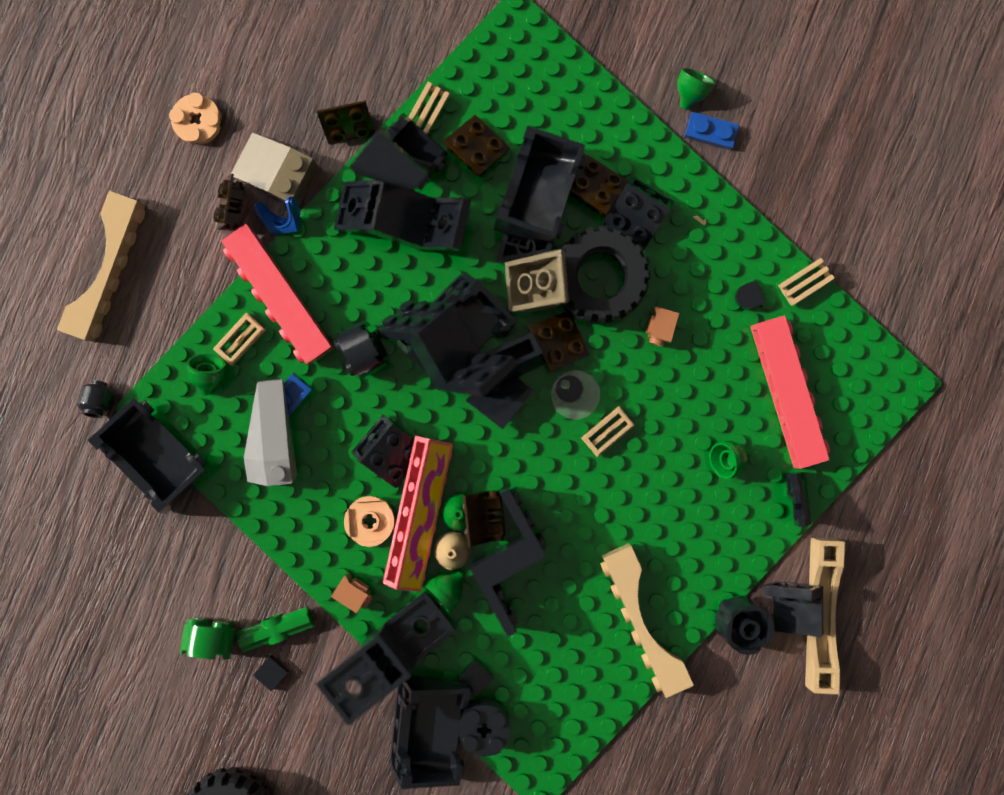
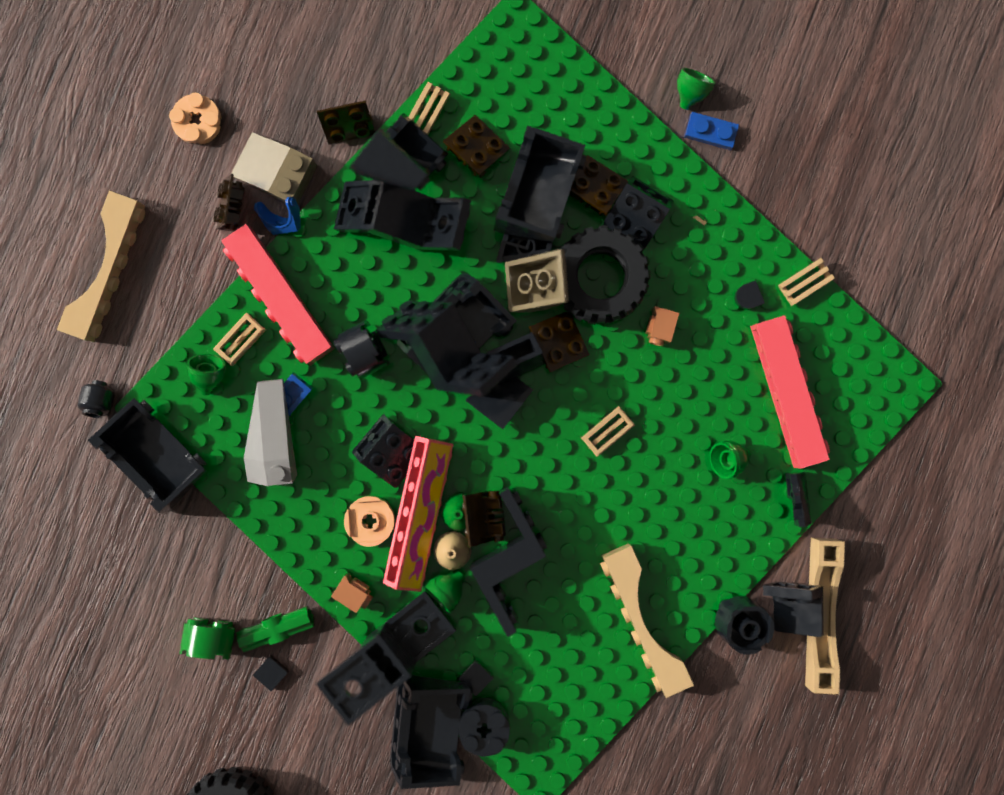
clear tile [550,370,600,420] -> none

